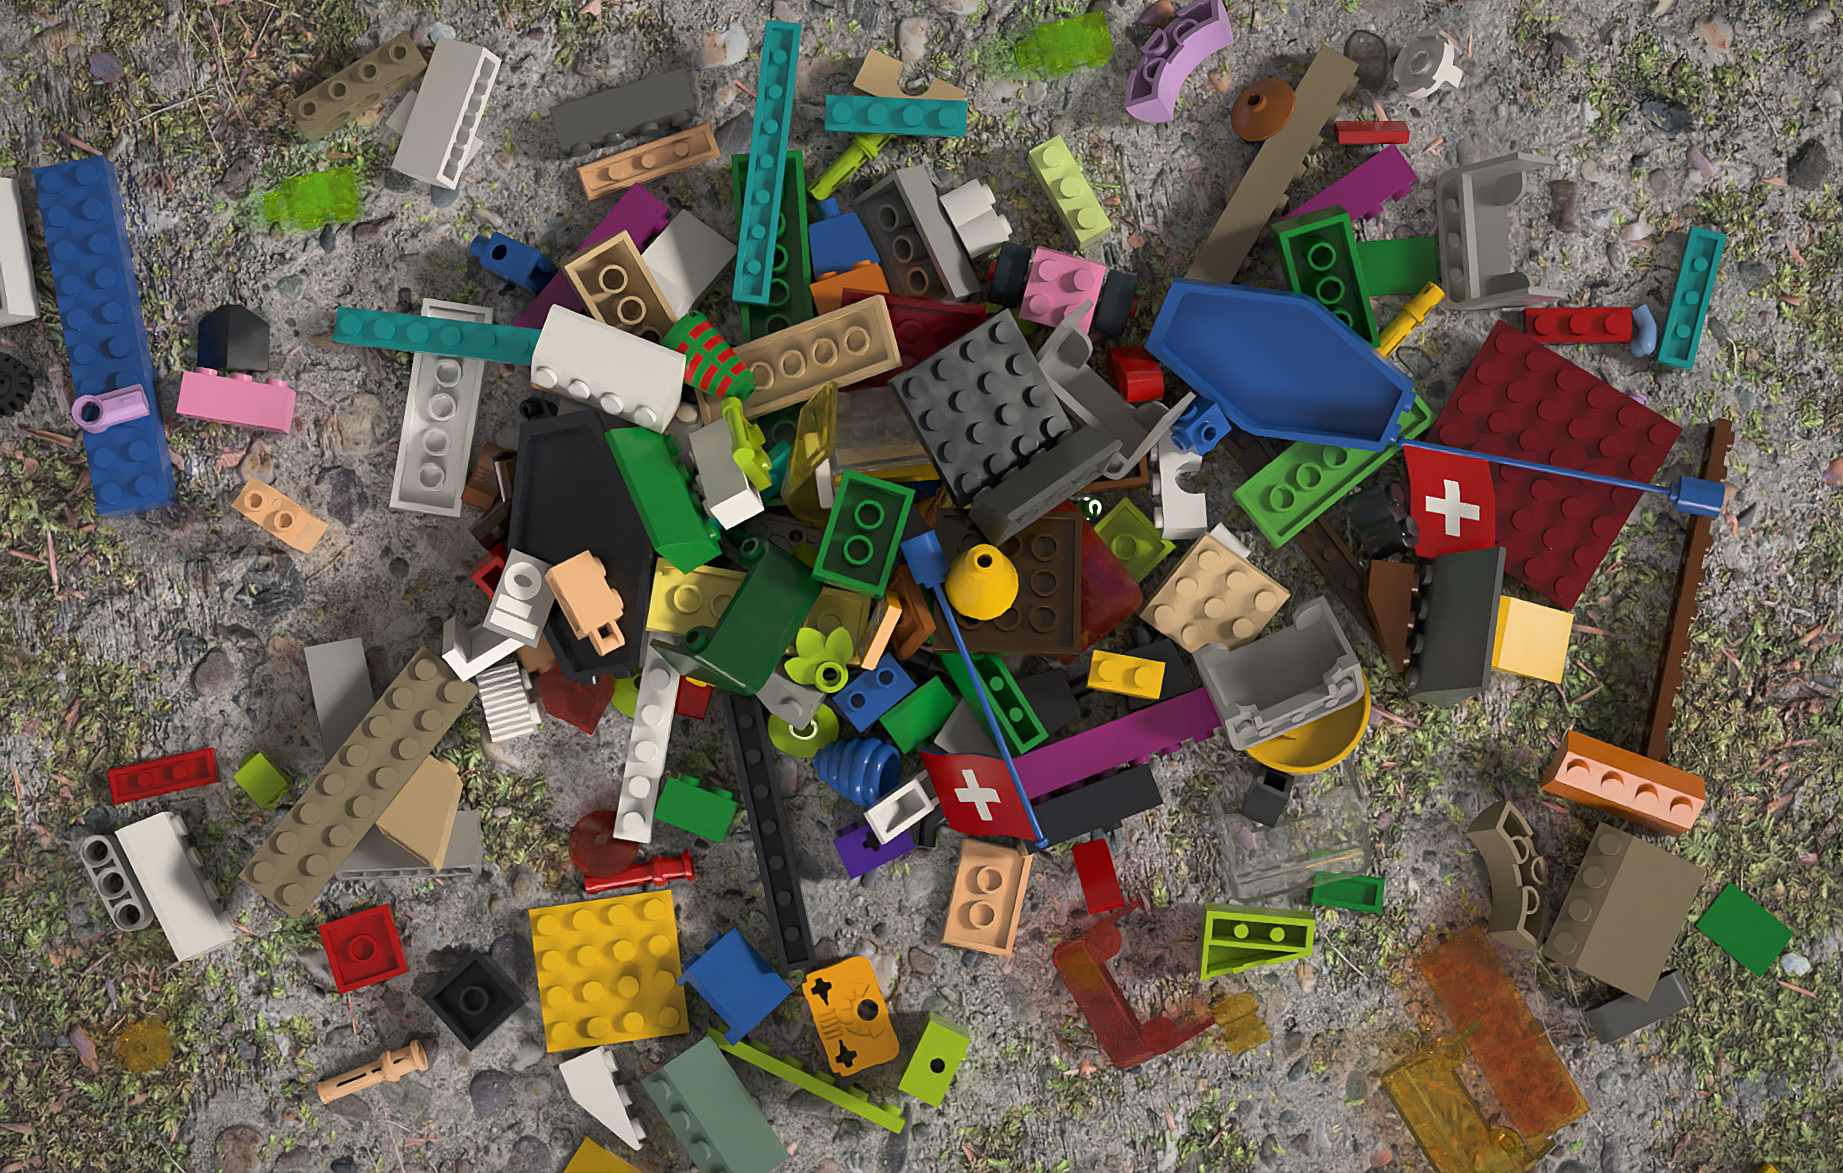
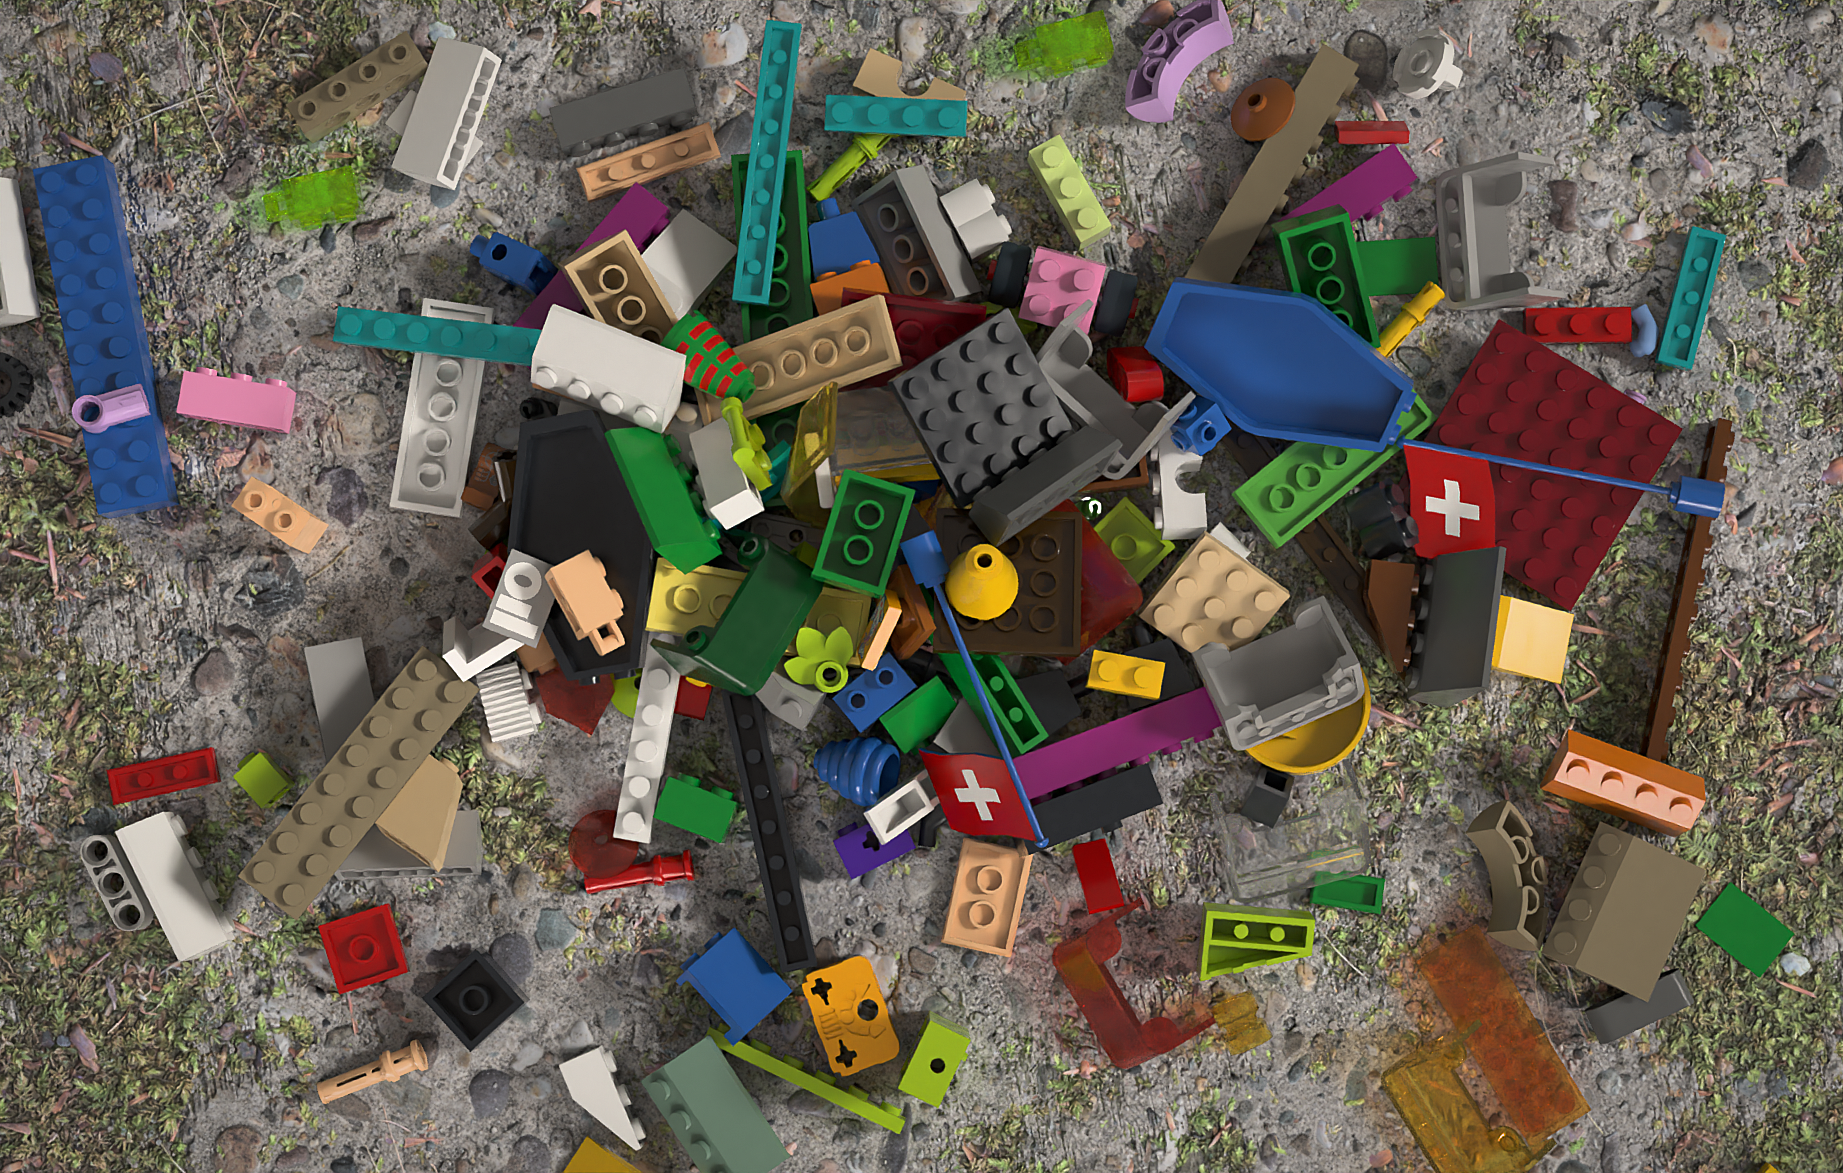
clear yellow brick [116,1019,178,1073] -> none
black slope [197,304,270,372] -> none
yellow plate [528,889,691,1053] -> none
lime dish [768,704,839,758] -> none

